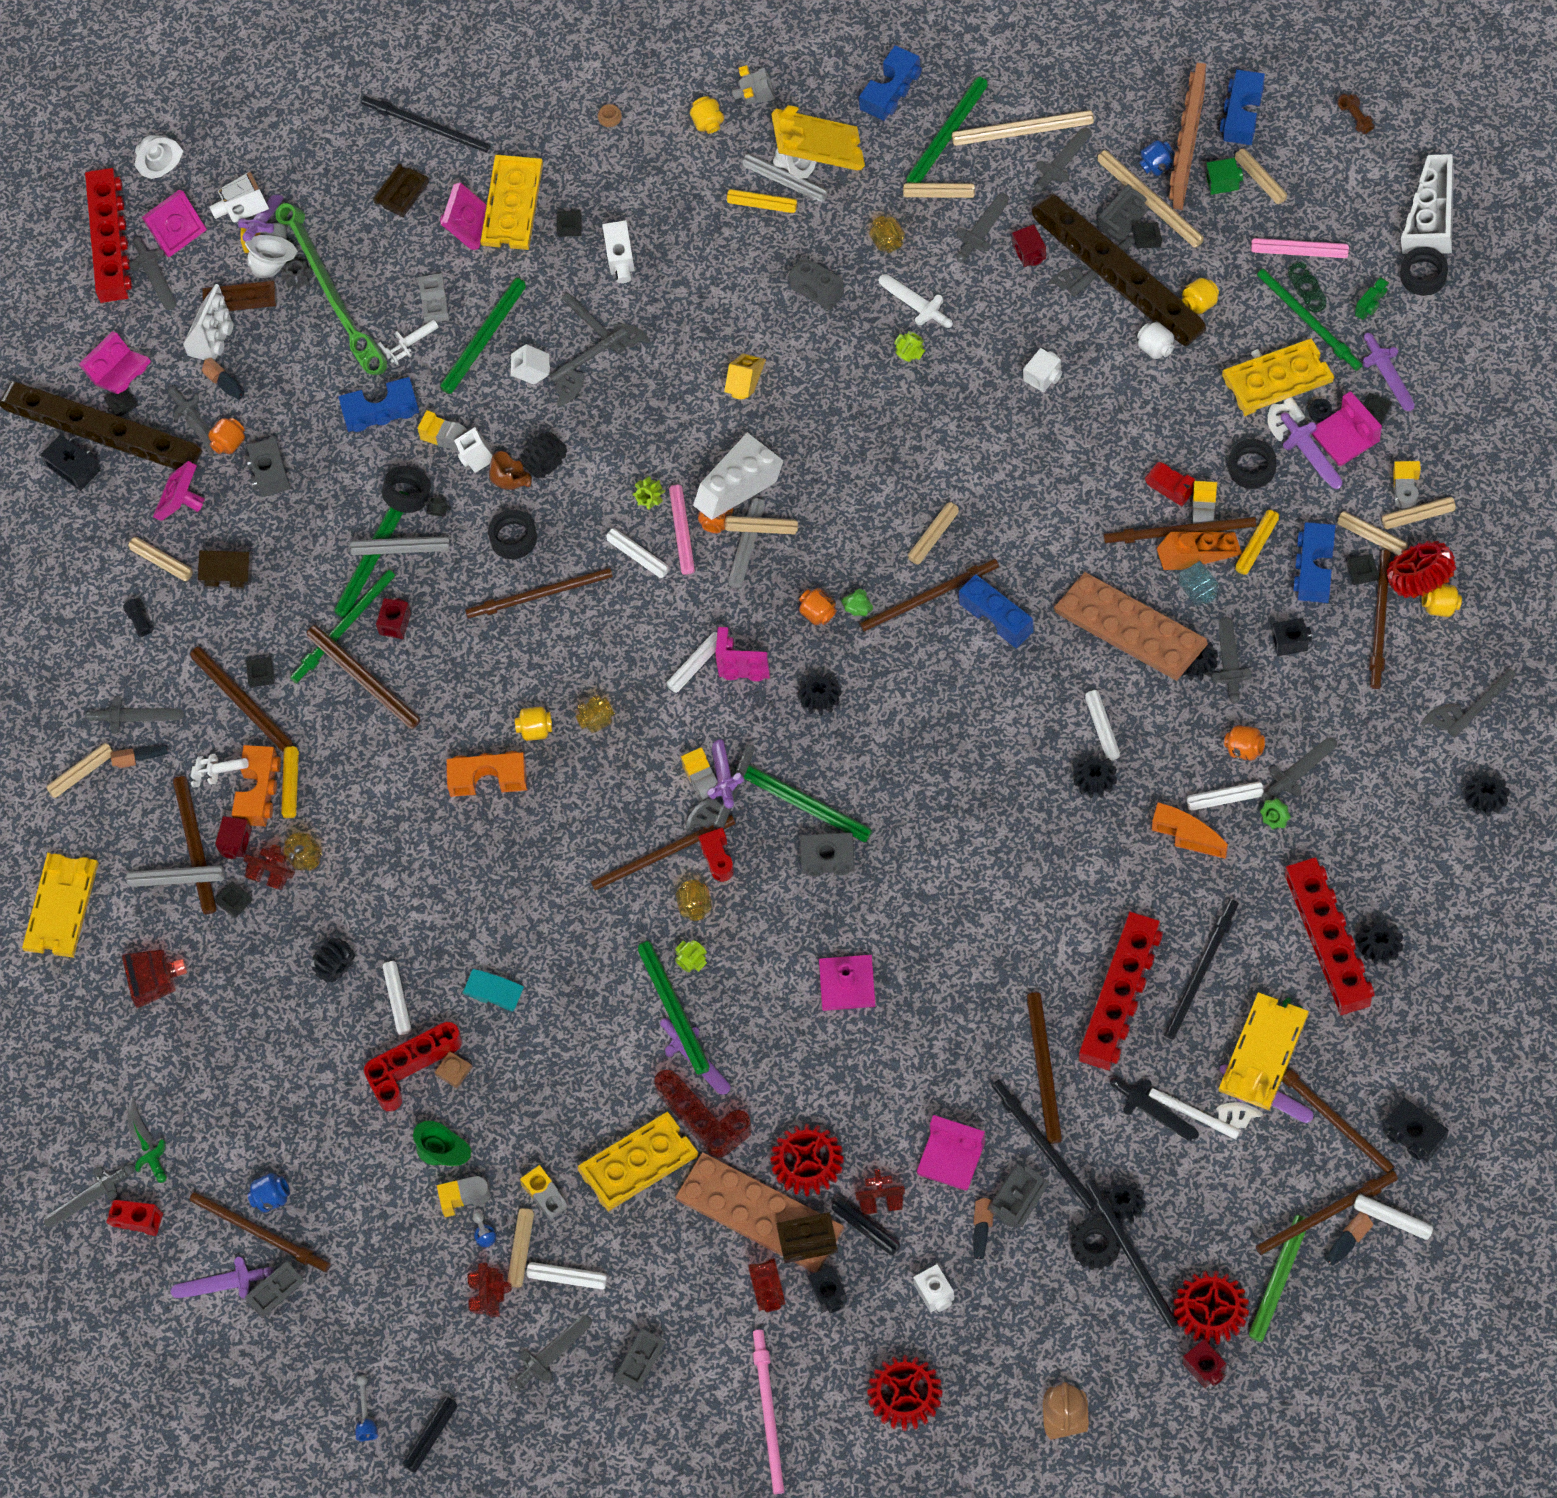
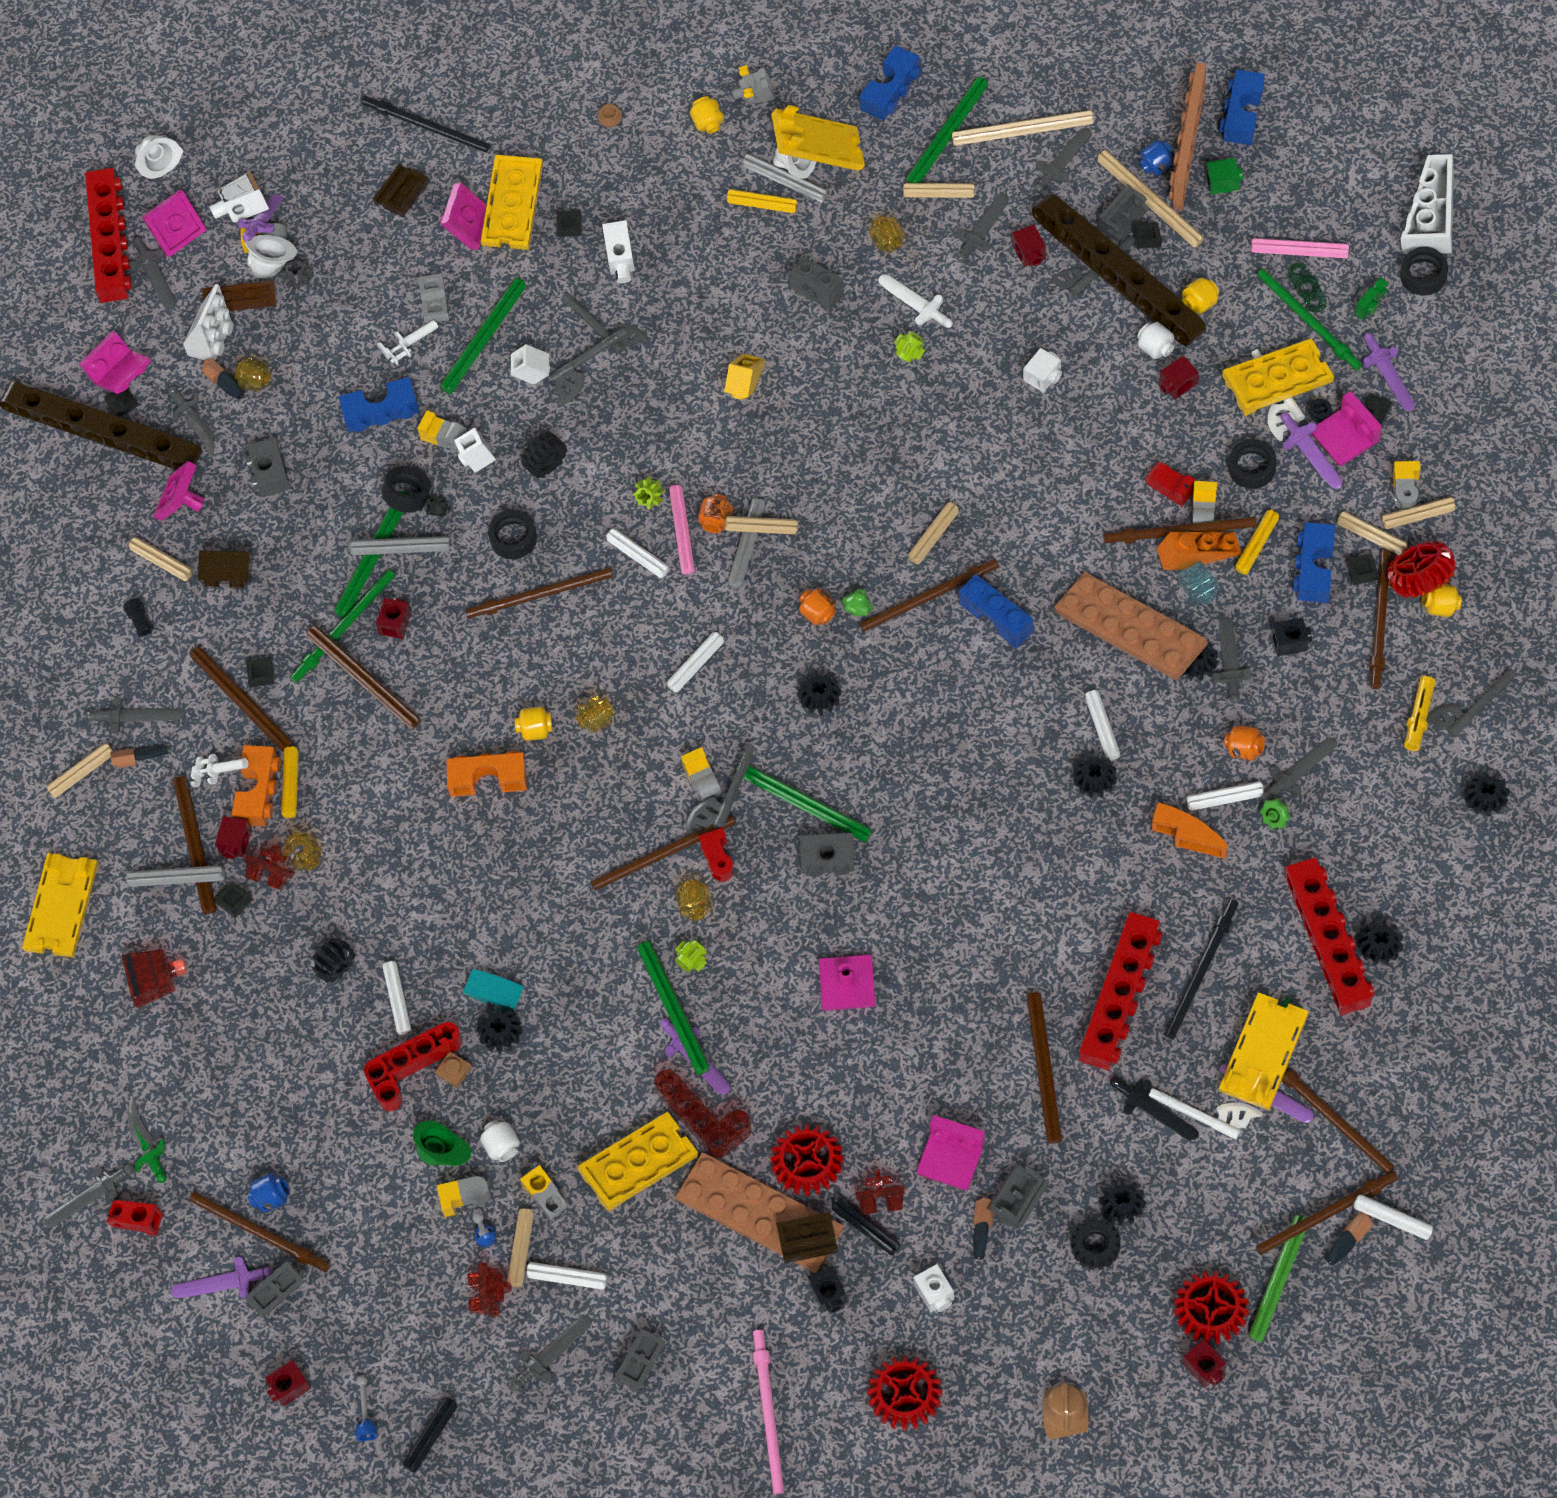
black brick [40,434,100,491] -> none
orange head [208,418,245,454] -> none
bright green piece [276,203,387,375] -> none
dark orange hair [489,451,532,490] -> none
white wedge [693,432,783,520] -> none
medium lavender sword [707,739,744,809] -> none
dark pink bracket [715,627,770,682] -> none
clear red hips [748,1258,786,1312] -> none
black bar [991,1080,1096,1211] -> none
black bar [1086,1179,1178,1330] -> none
tan axle [1235,148,1287,204] -> none
reddish brown bar [1338,94,1375,135] -> none
black brick [1383,1098,1449,1162] -> none
none -> clear yellow head [234,357,272,393]
none -> dark red brick [265,1360,311,1407]
none -> black gear [477,1007,523,1054]
none -> white head [480,1120,520,1162]
none -> dark red brick [1159,355,1199,400]
none -> yellow pin [1404,676,1436,751]

